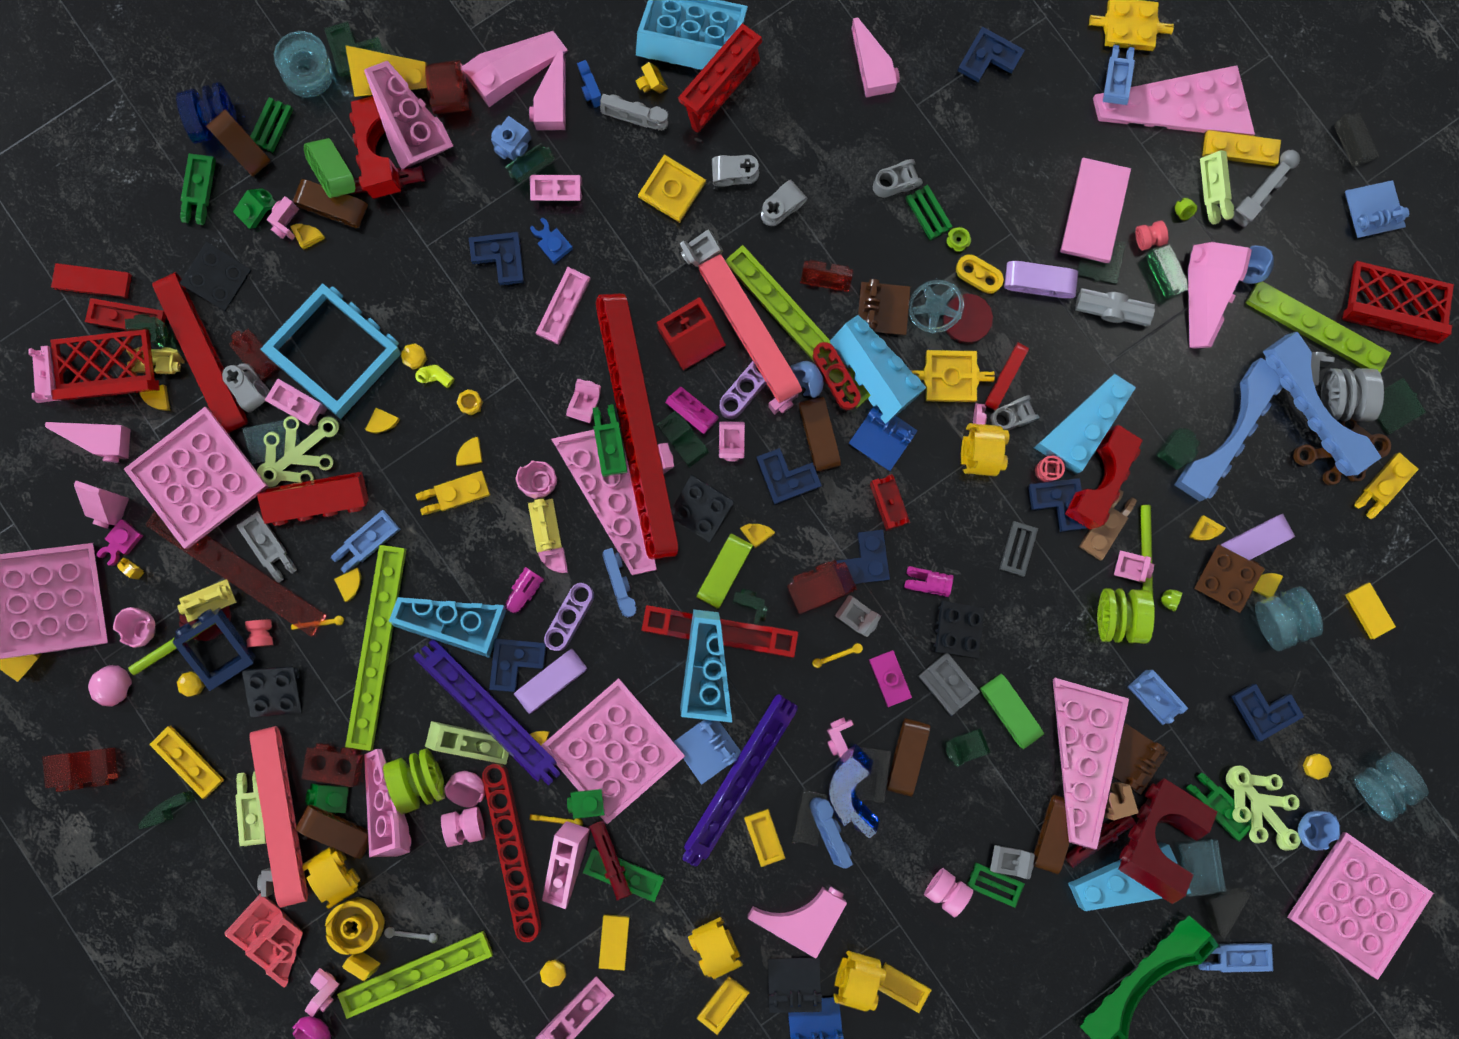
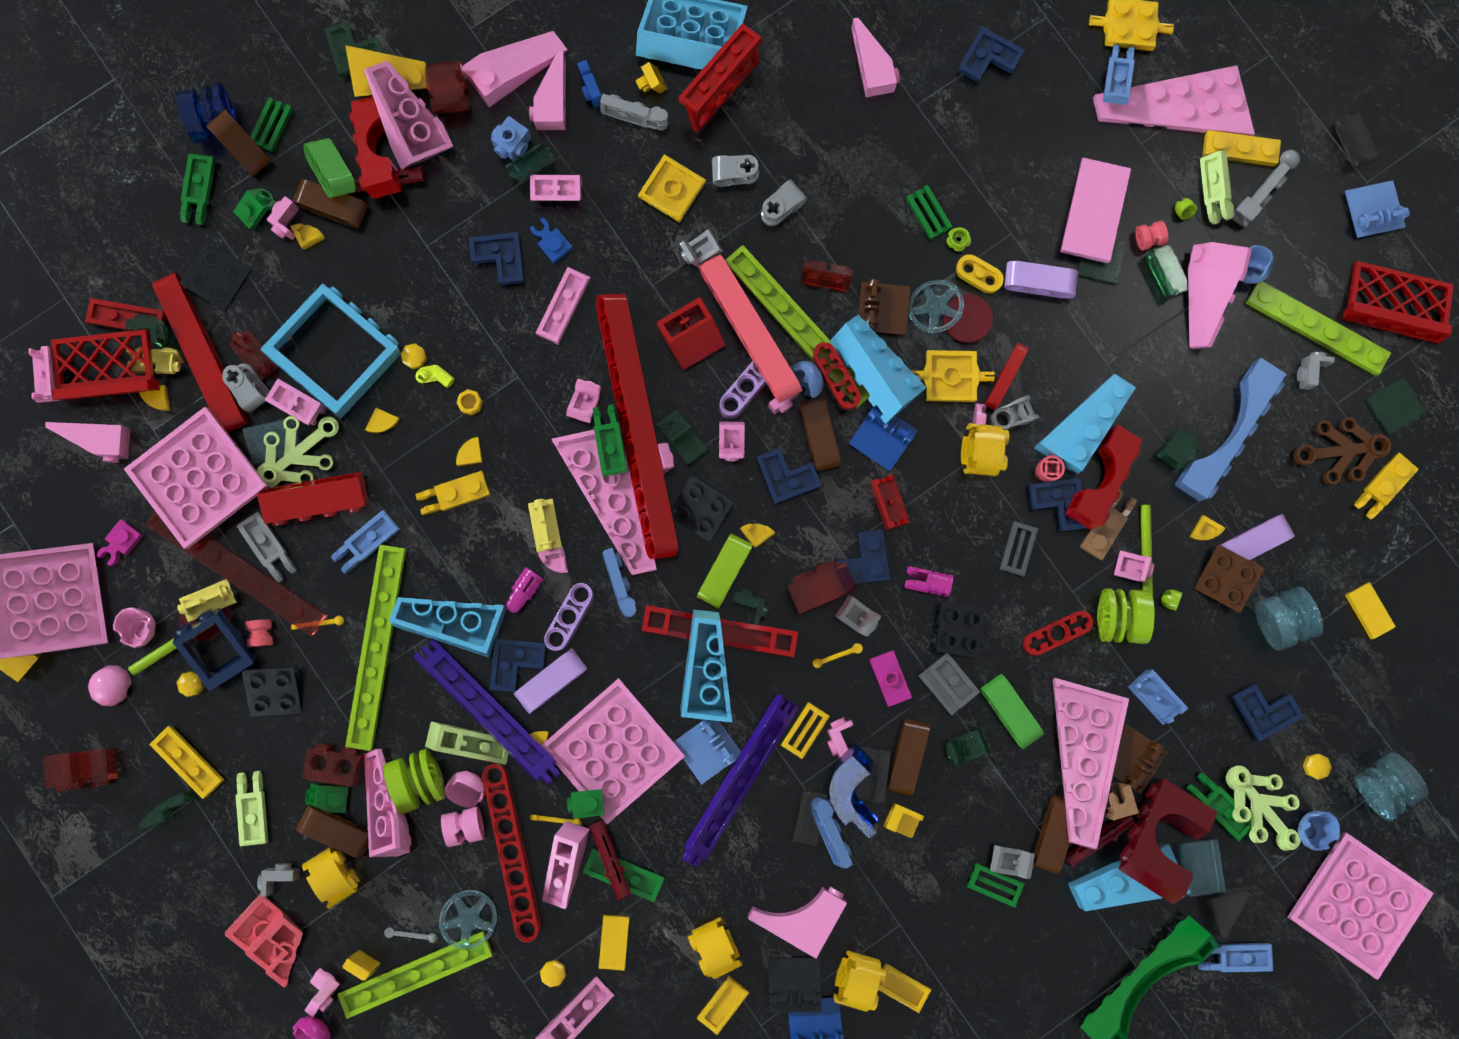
red tile [51,263,132,299] -> none
bright pink slope [74,481,129,529] -> none
yellow tile [117,558,144,580] -> none
coral beam [250,726,308,908] -> none
clear light blue wheel [274,31,334,97] -> none
yellow brick [325,897,385,955] -> none
yellow tile [334,568,361,602] -> none
bright pink hair [516,460,557,499] -> none
dark pink plate [665,387,719,434] -> none
yellow tile [744,809,785,867] -> none
light grey piece [873,159,923,198] -> none
bright pink wheel [924,868,973,918] -> none
light grey piece [1075,288,1155,327] -> none
yellow tile [1253,573,1283,599] -> none
medium blue arch [1263,331,1382,476] -> none
light grey wheel [1321,368,1384,421] -> none
none -> clear light blue wheel [439,890,497,949]
none -> yellow tile [781,702,830,759]
none -> yellow panel [883,802,924,838]
none -> red beam [1023,611,1093,656]

